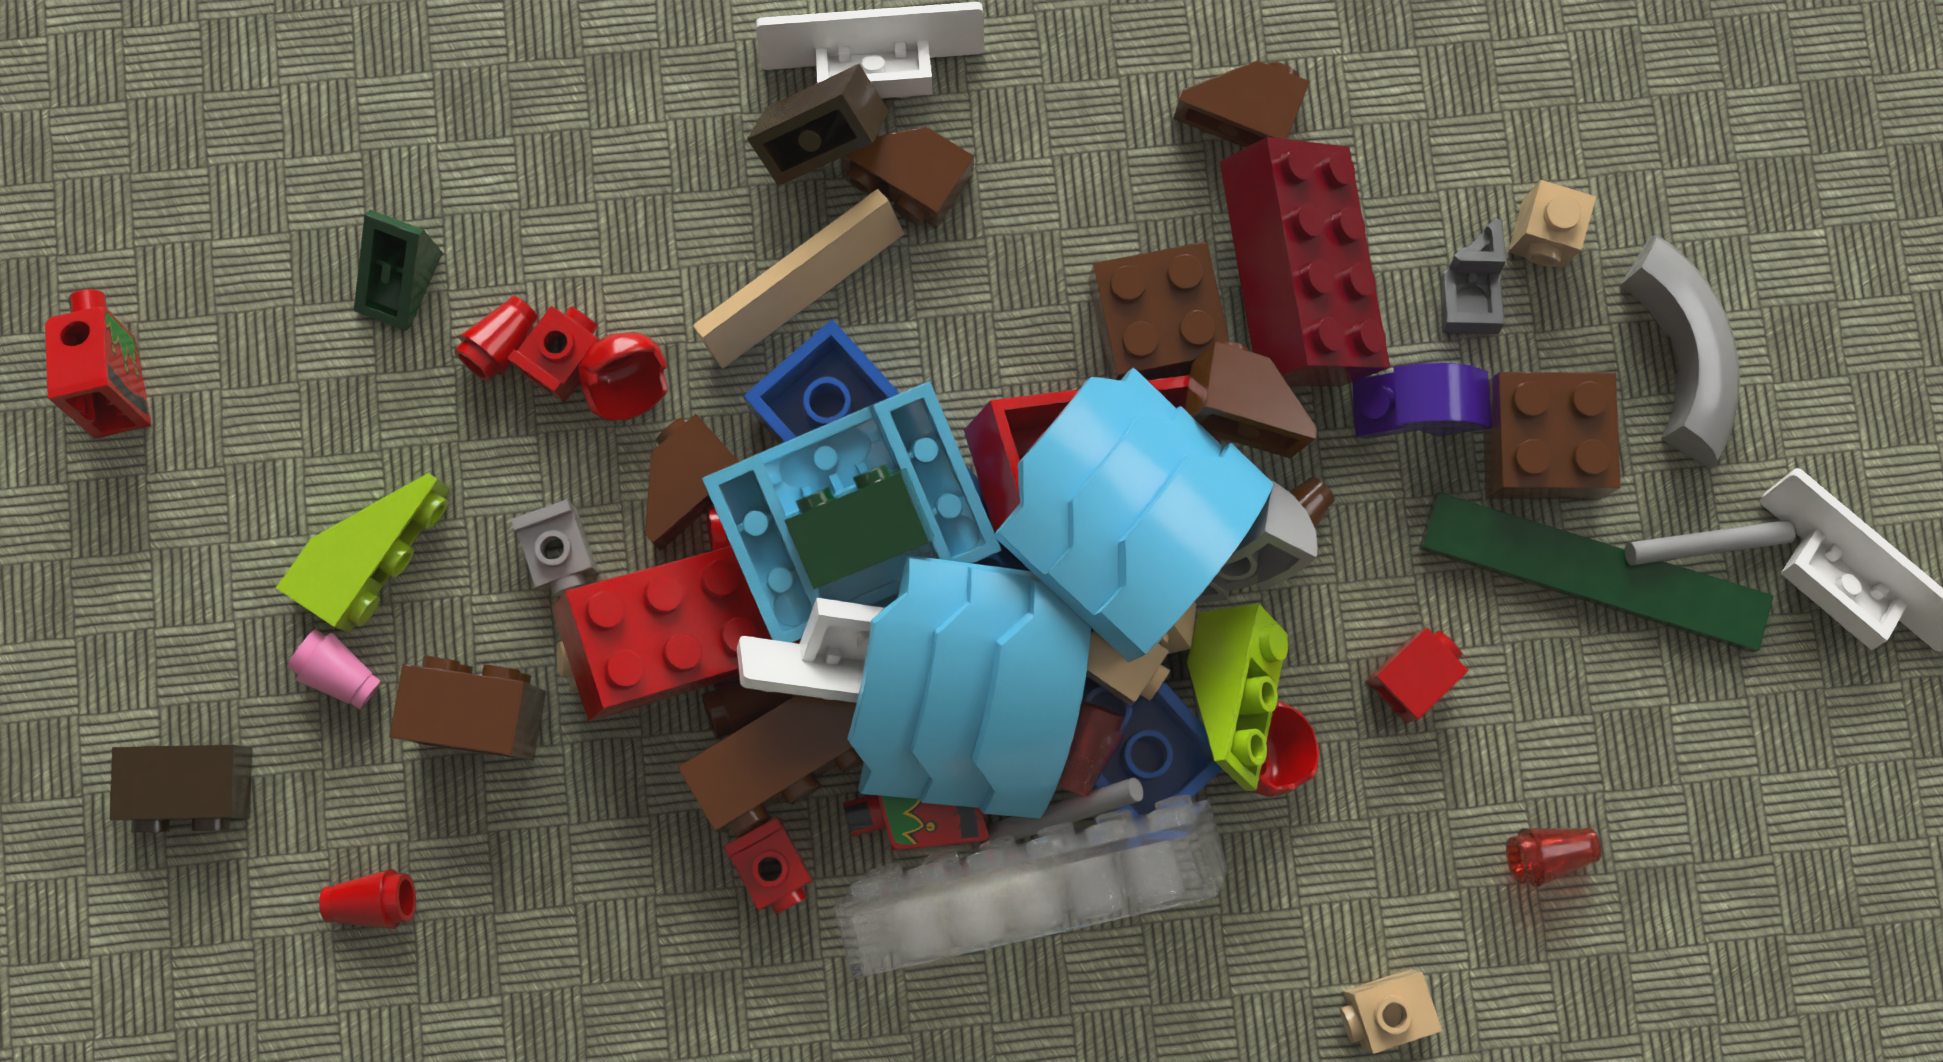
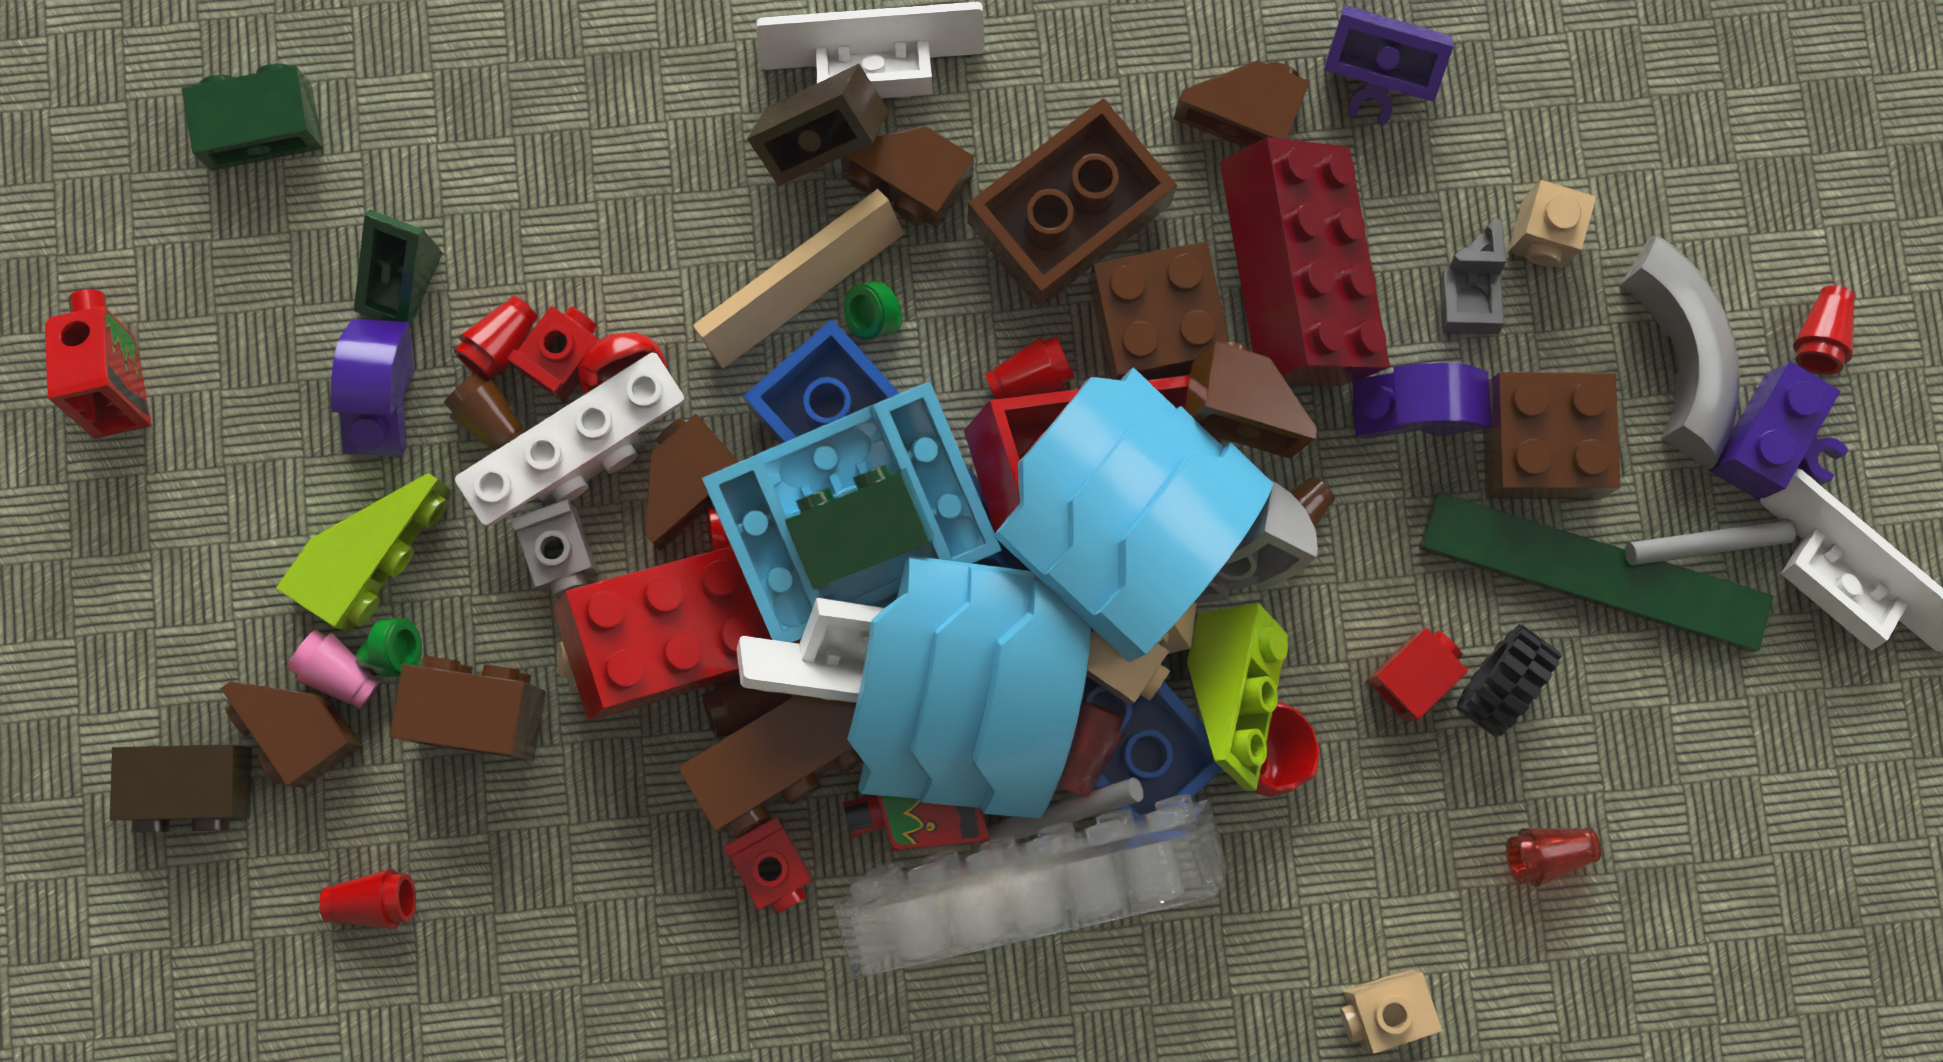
none -> dark green brick [181,63,323,171]
none -> reddish brown slope [220,681,363,788]
none -> dark purple brick [331,319,414,457]
none -> green tile [356,618,422,677]
none -> reddish brown cone [444,372,526,451]
none -> white bracket [455,353,685,526]
none -> green tile [844,280,903,340]
none -> reddish brown brick [967,98,1177,309]
none -> red cone [985,336,1075,400]
none -> dark purple brick [1324,5,1453,125]
none -> black tyre [1456,624,1562,738]
none -> dark purple brick [1710,361,1848,501]
none -> red cone [1793,286,1856,375]

